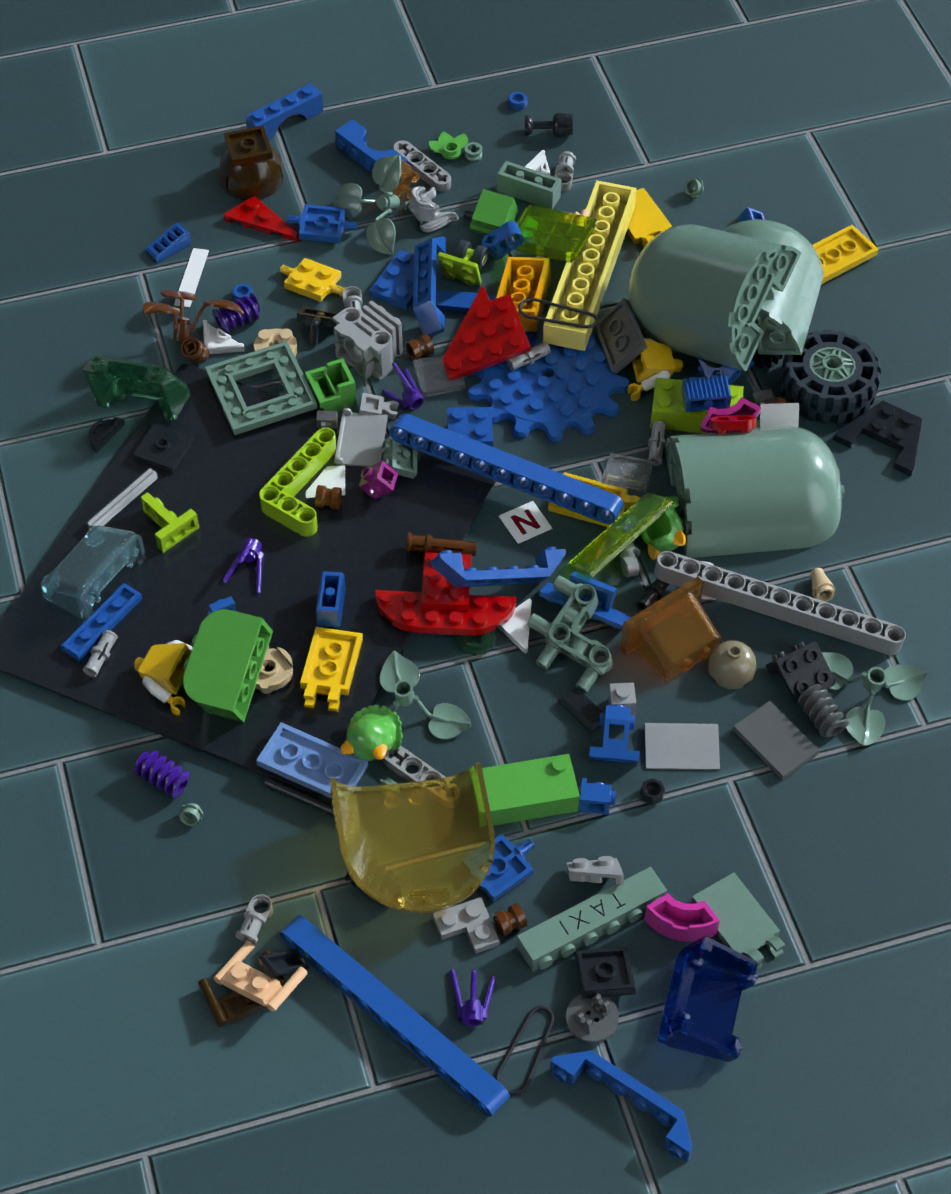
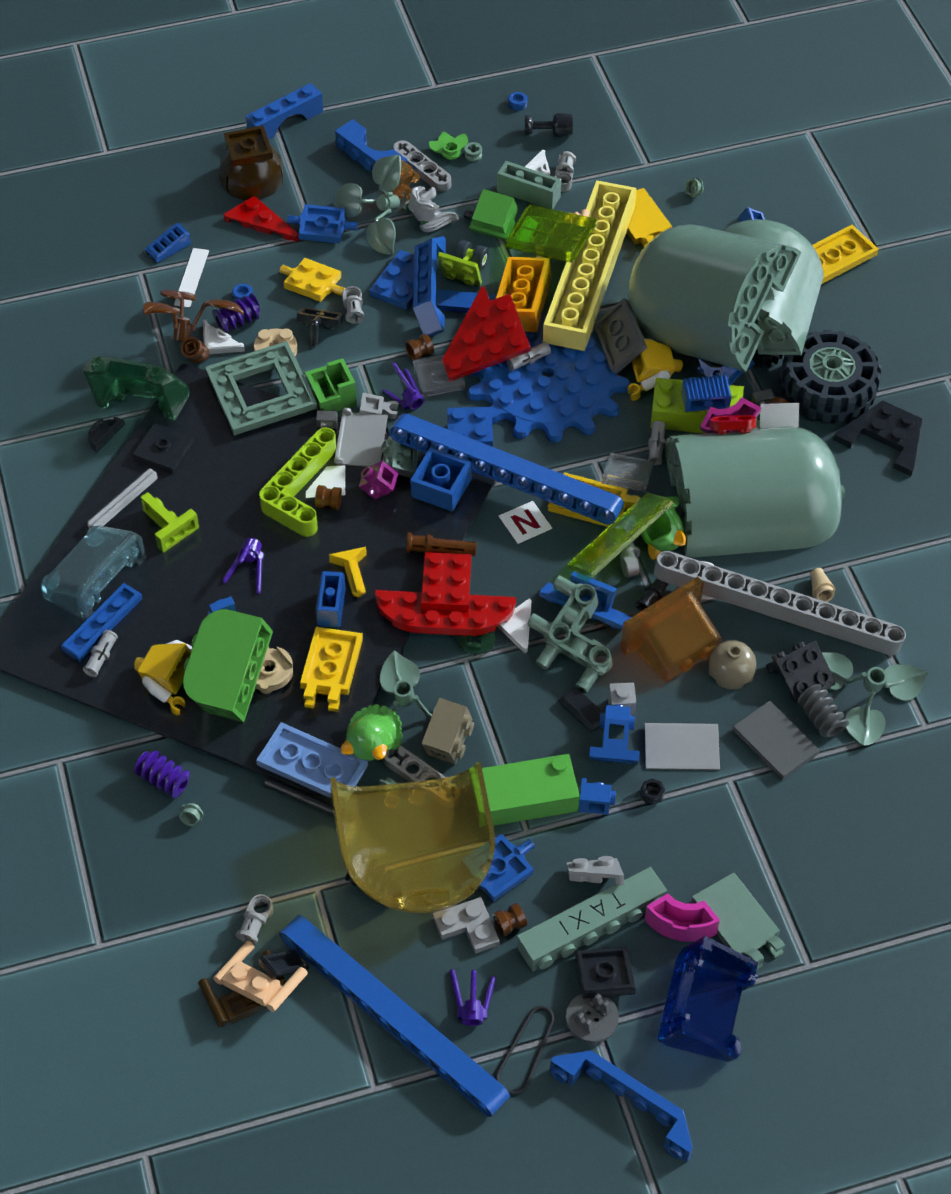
light grey piece [333,300,403,381] -> none
blue slope [430,547,566,587] -> none
blue piece [482,221,524,260] -> none
black piece [518,298,598,329] -> none
none -> yellow piece [329,547,367,598]
none -> blue brick [410,448,472,512]
none -> dark tan brick [422,698,474,765]

